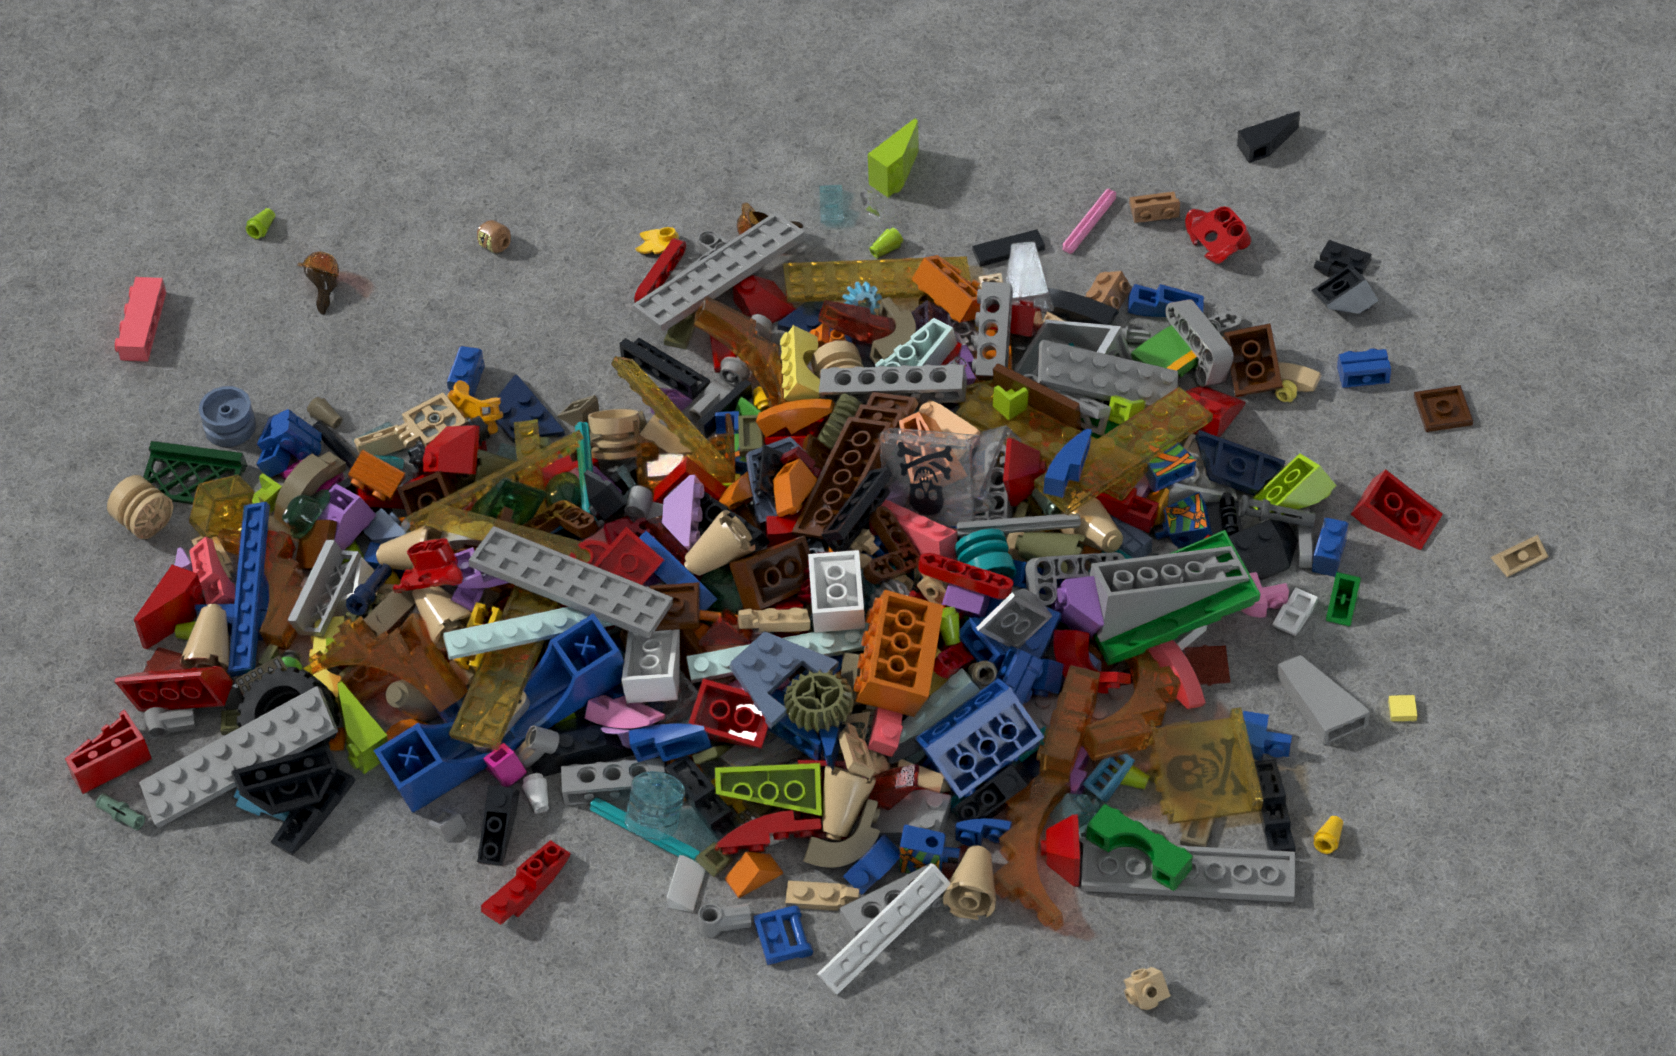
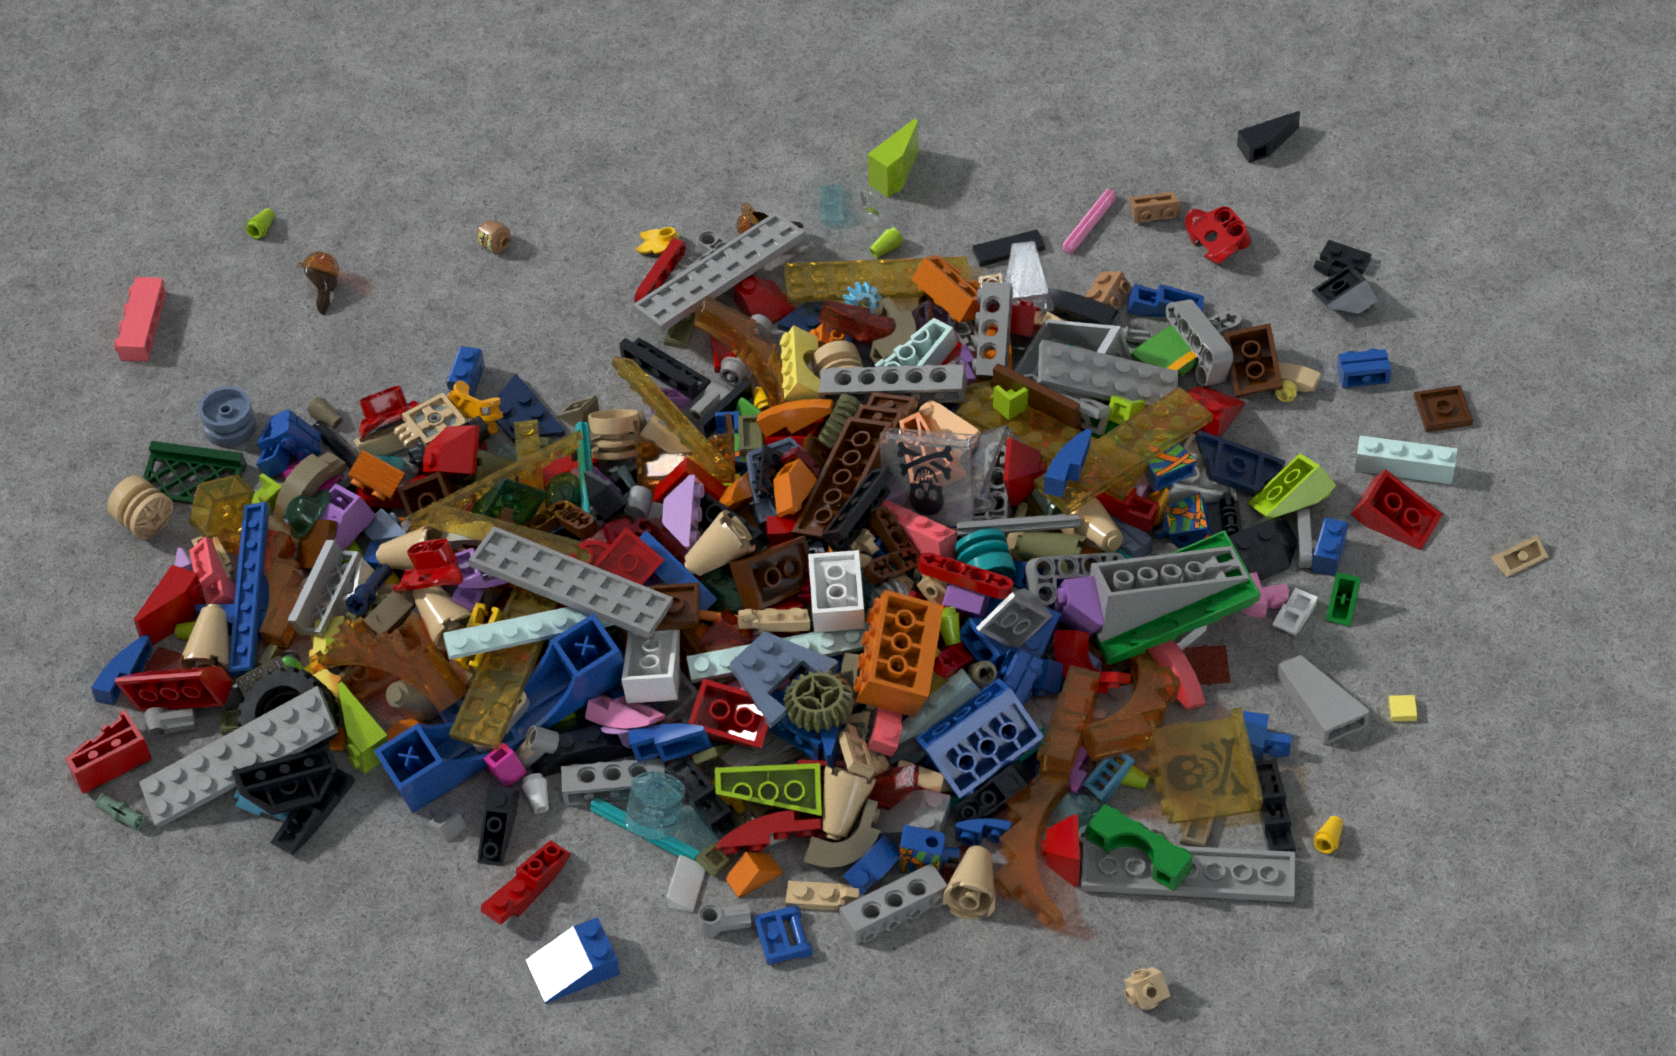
white plate [817,864,951,995] -> none
dark grey pin [1238,495,1316,528] -> none
none -> blue slope [91,635,153,706]
none -> red piece [359,385,420,439]
none -> slope [526,917,620,1004]
none -> light aqua brick [1355,436,1457,484]

